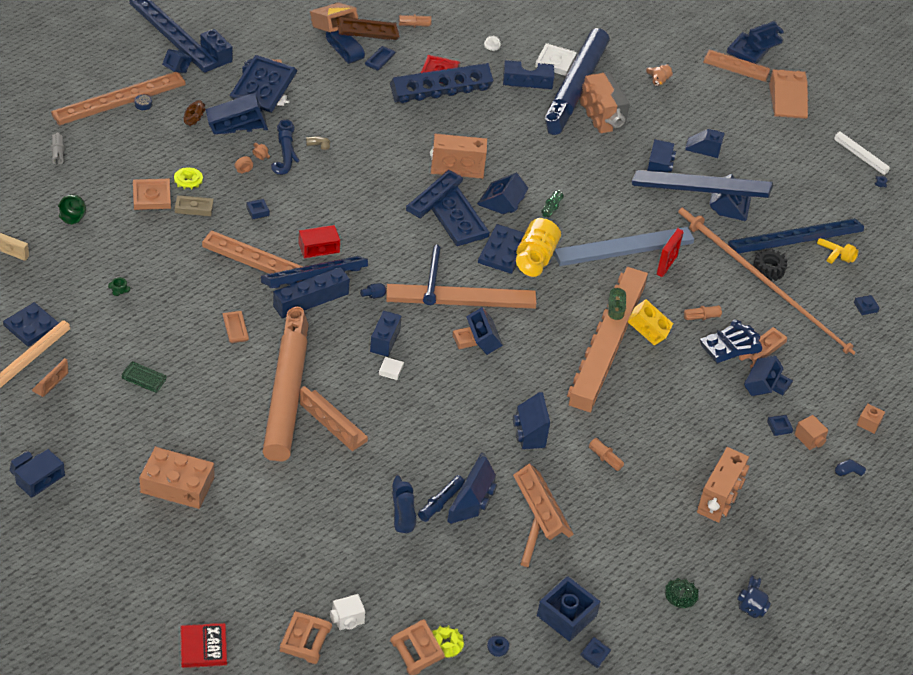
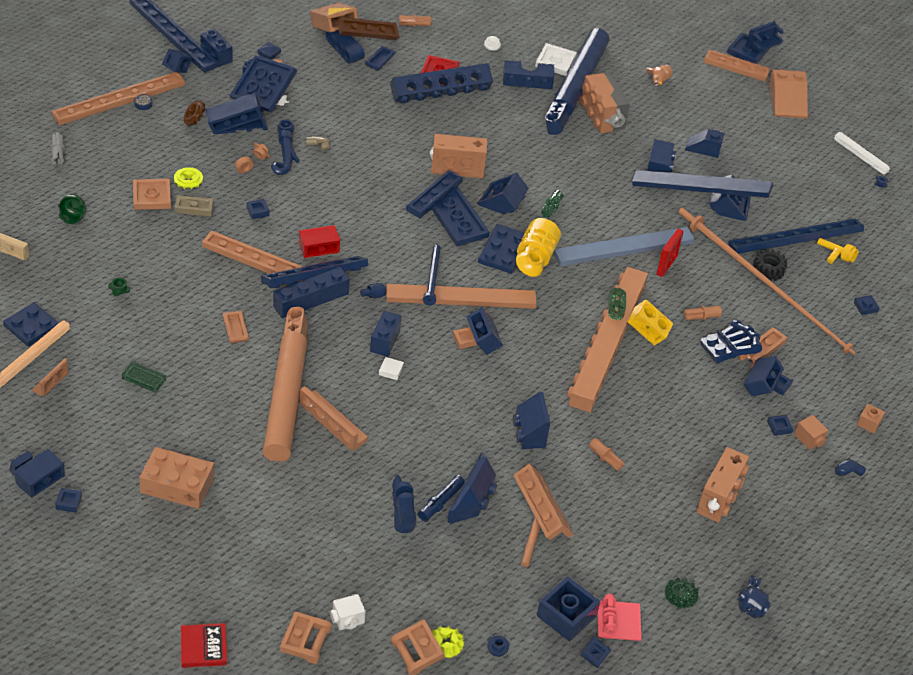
none -> dark blue plate [55,488,82,513]
none -> dark blue tile [258,42,281,60]
none -> coral hinge [597,594,641,641]

